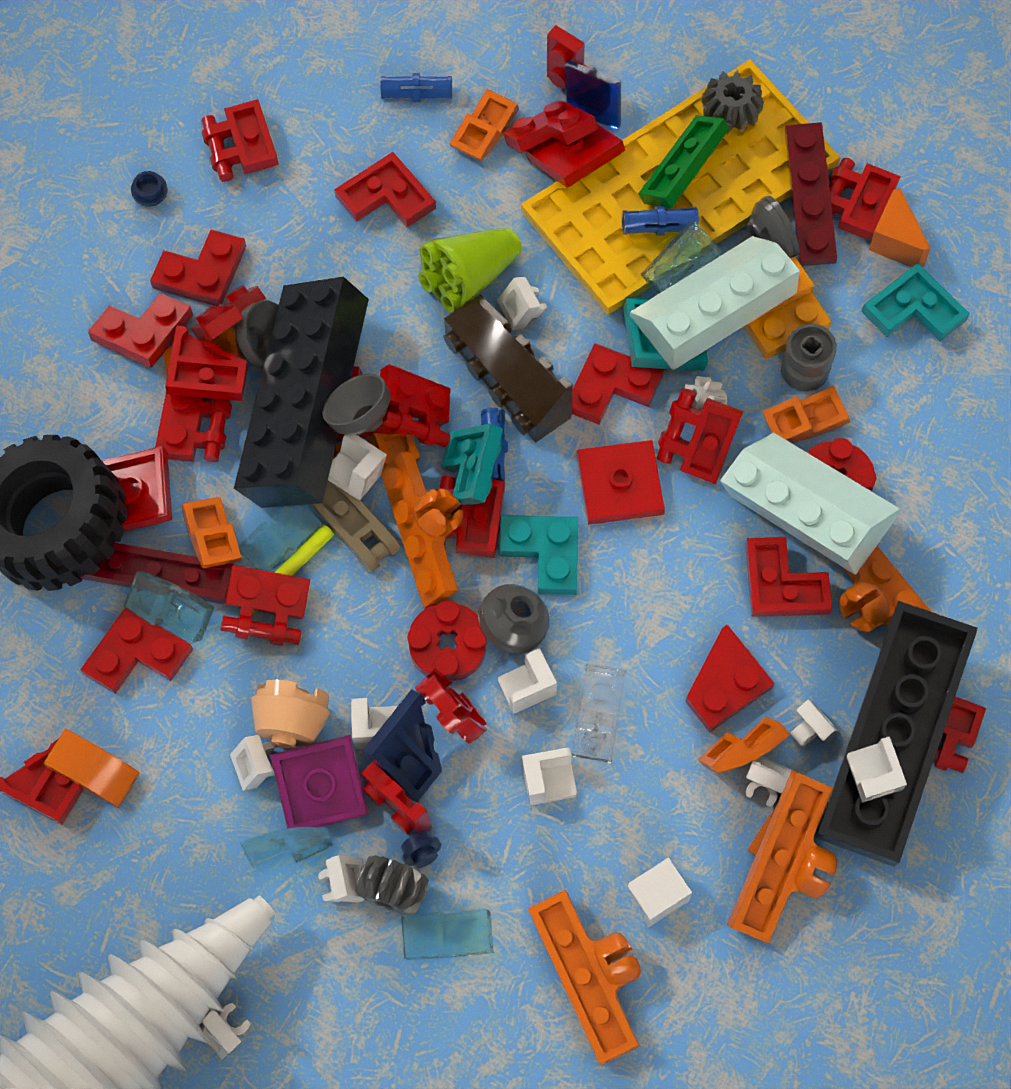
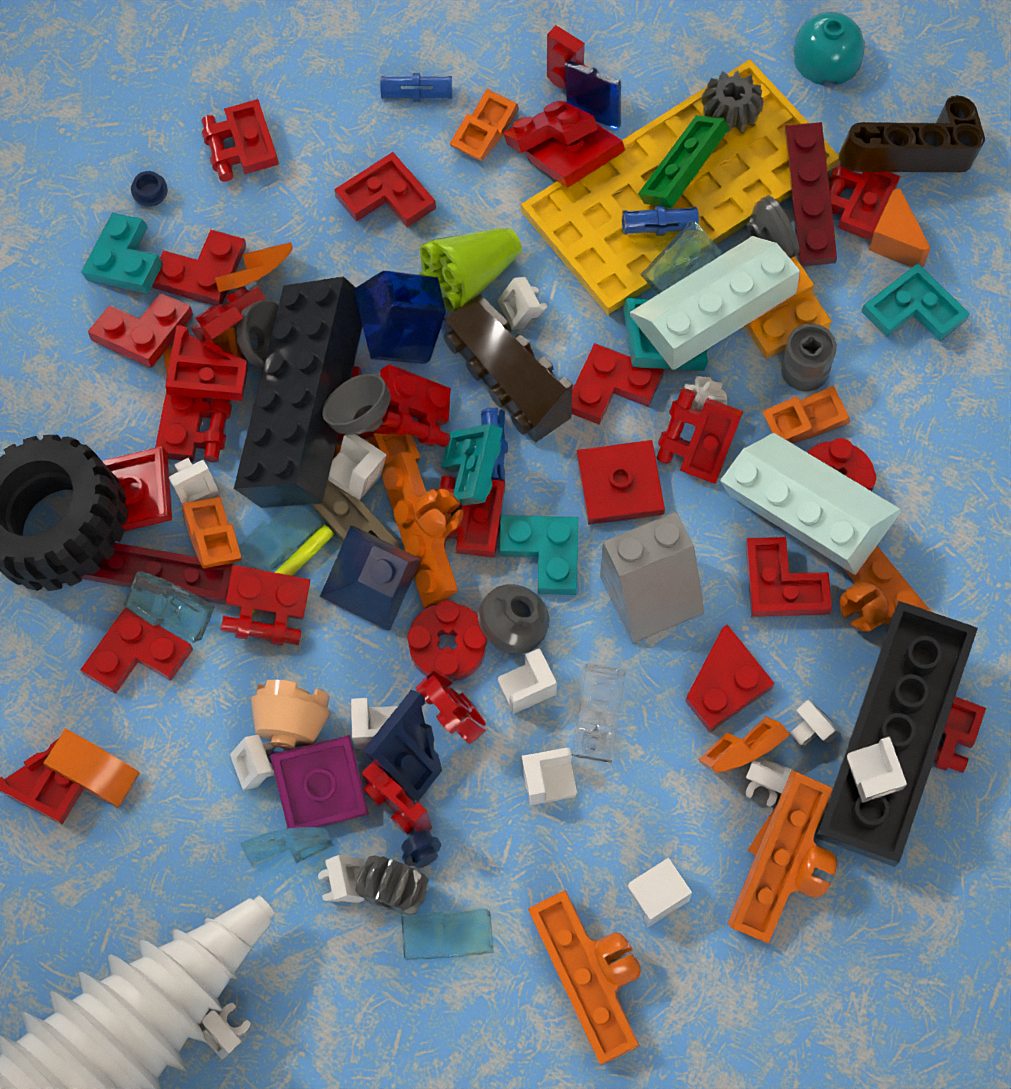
none -> teal plate [81,213,163,293]
none -> white tile [169,458,220,505]
none -> orange slope [215,242,293,292]
none -> dark blue slope [320,526,421,630]
none -> clear blue slope [354,270,446,364]
none -> light grey slope [600,511,705,644]
none -> teal cylinder [793,12,865,85]
none -> dark brown beam [839,95,985,172]

